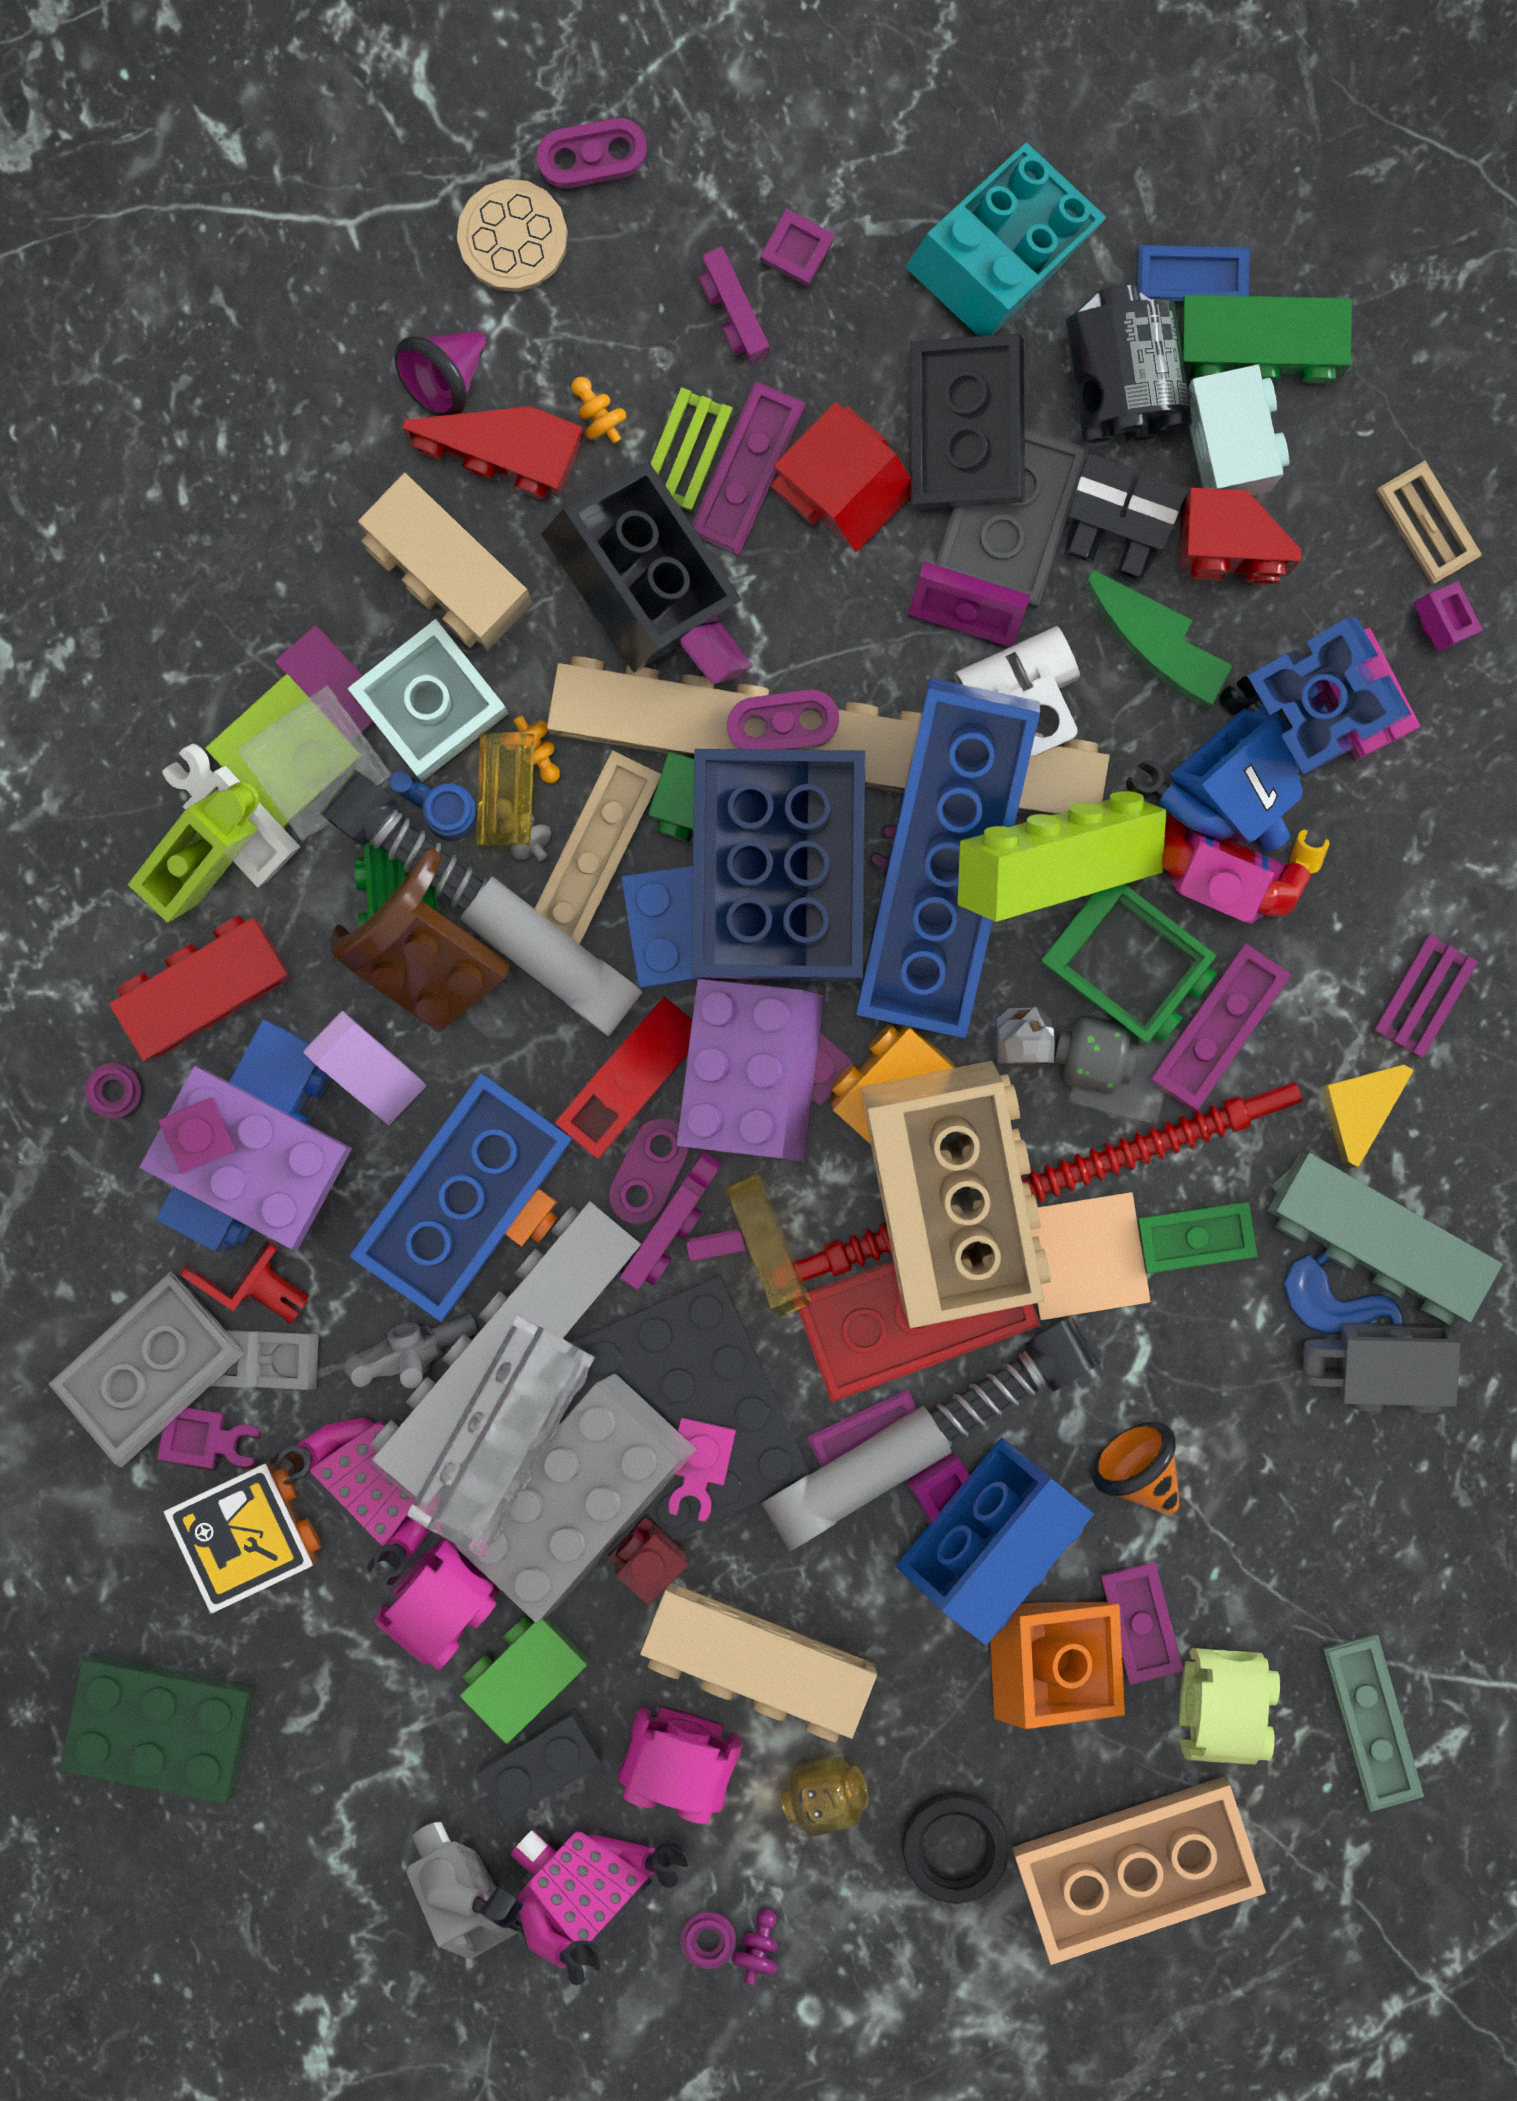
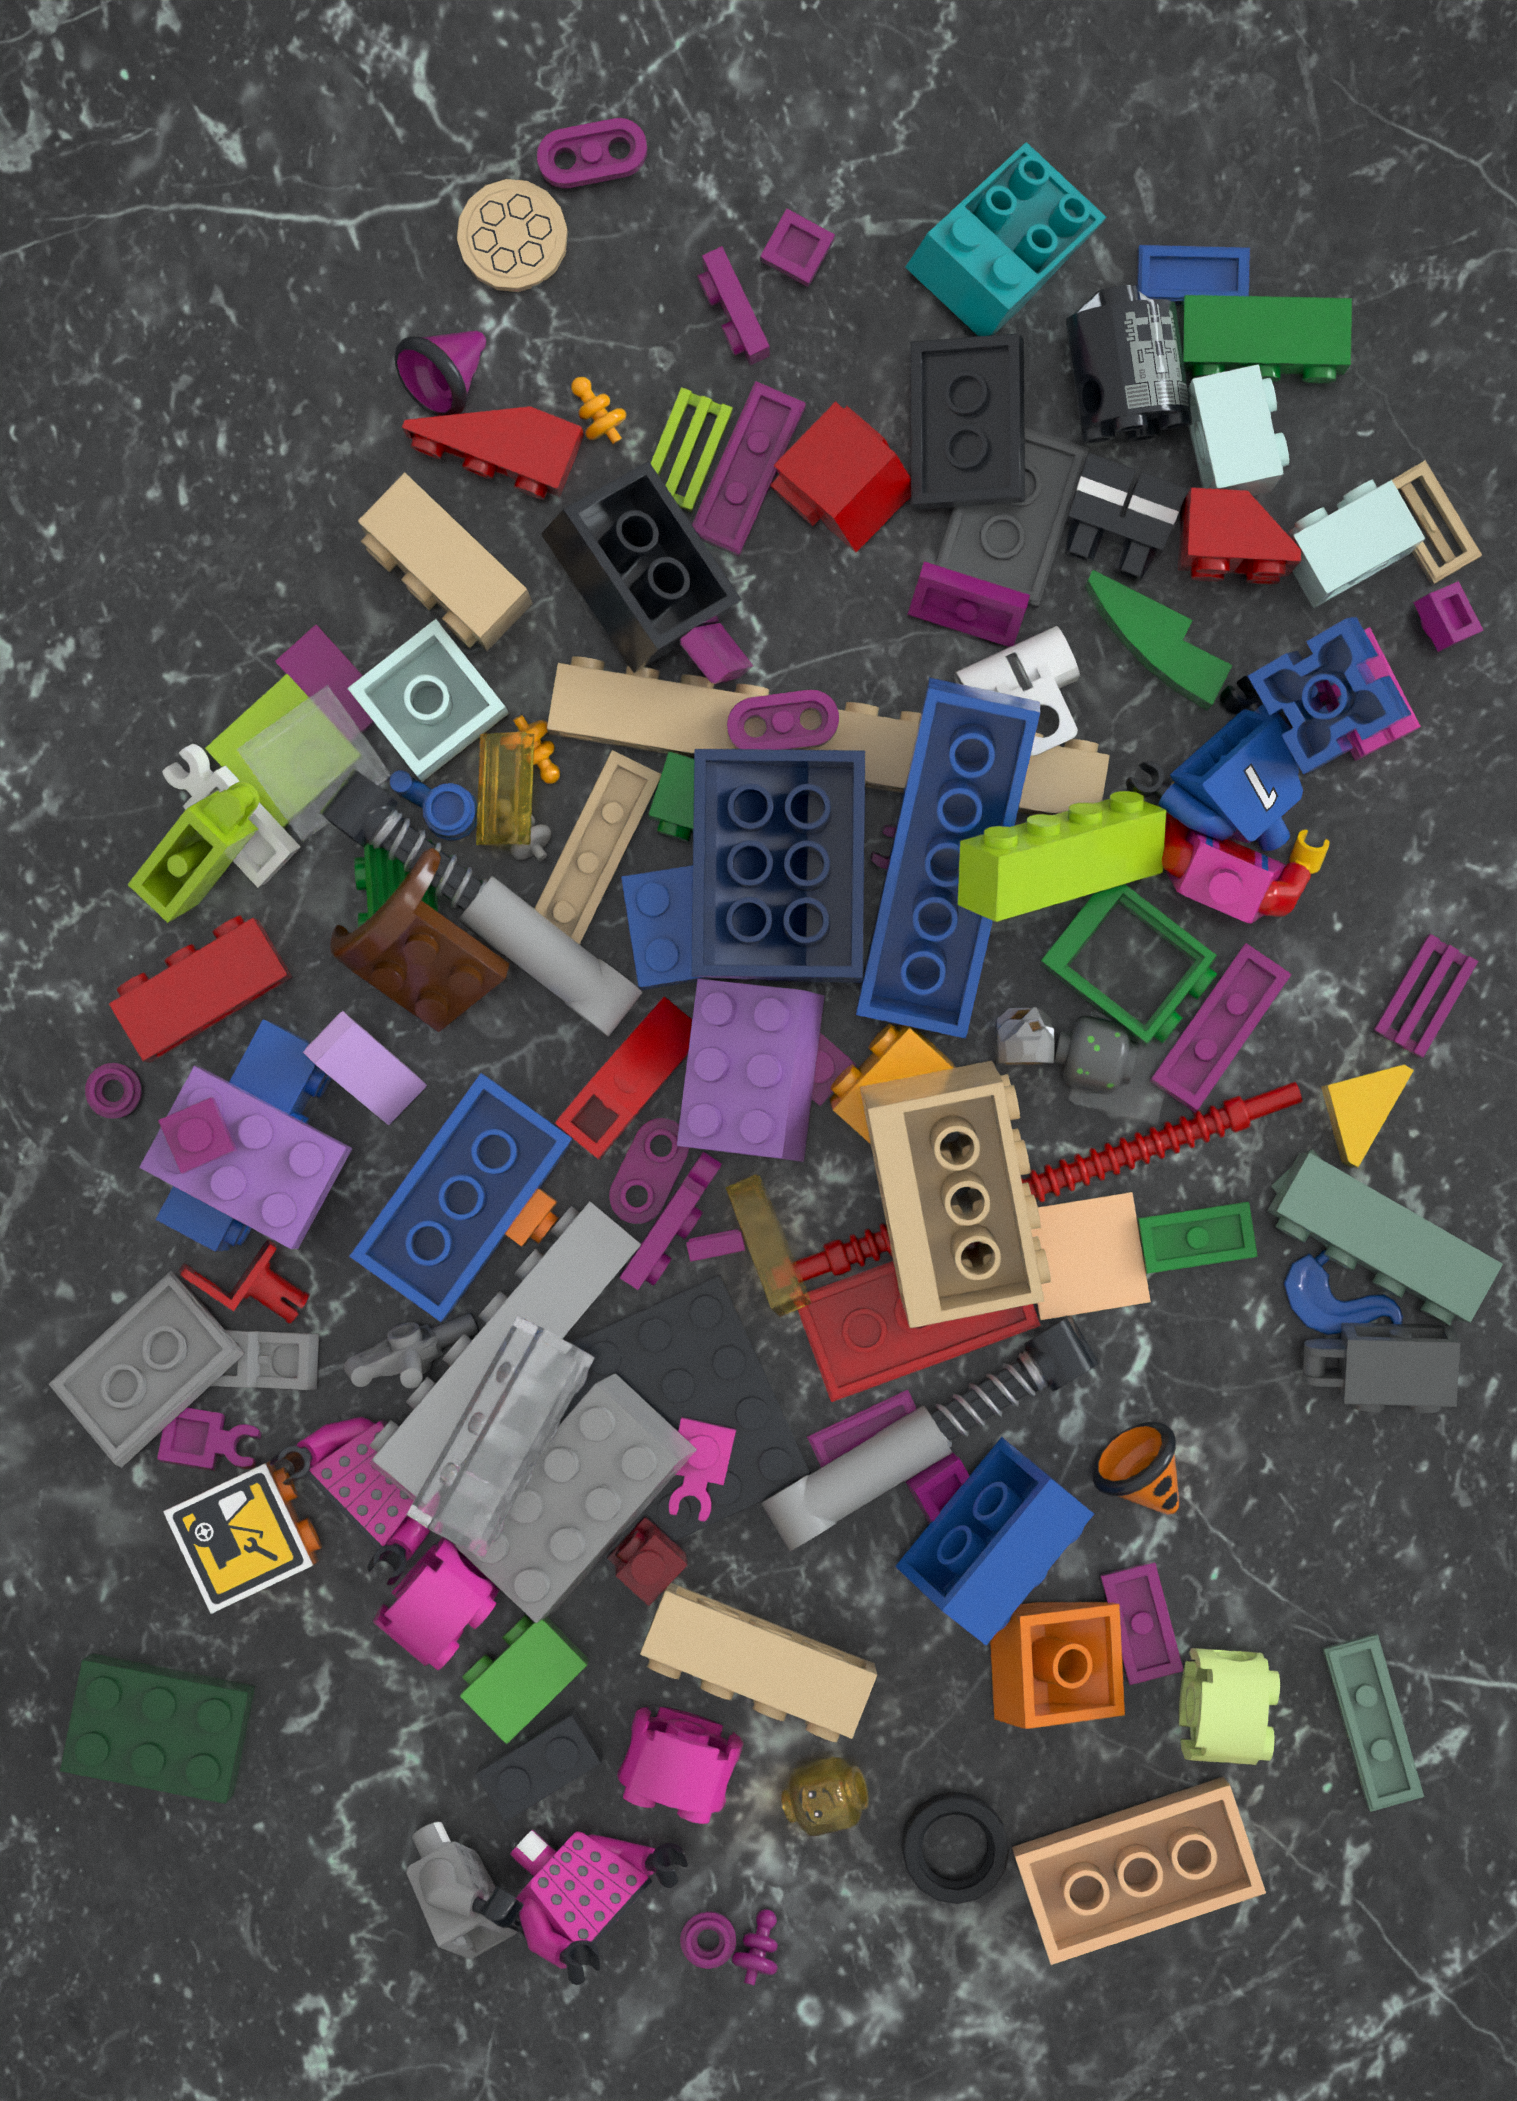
none -> light aqua brick [1288,479,1425,609]

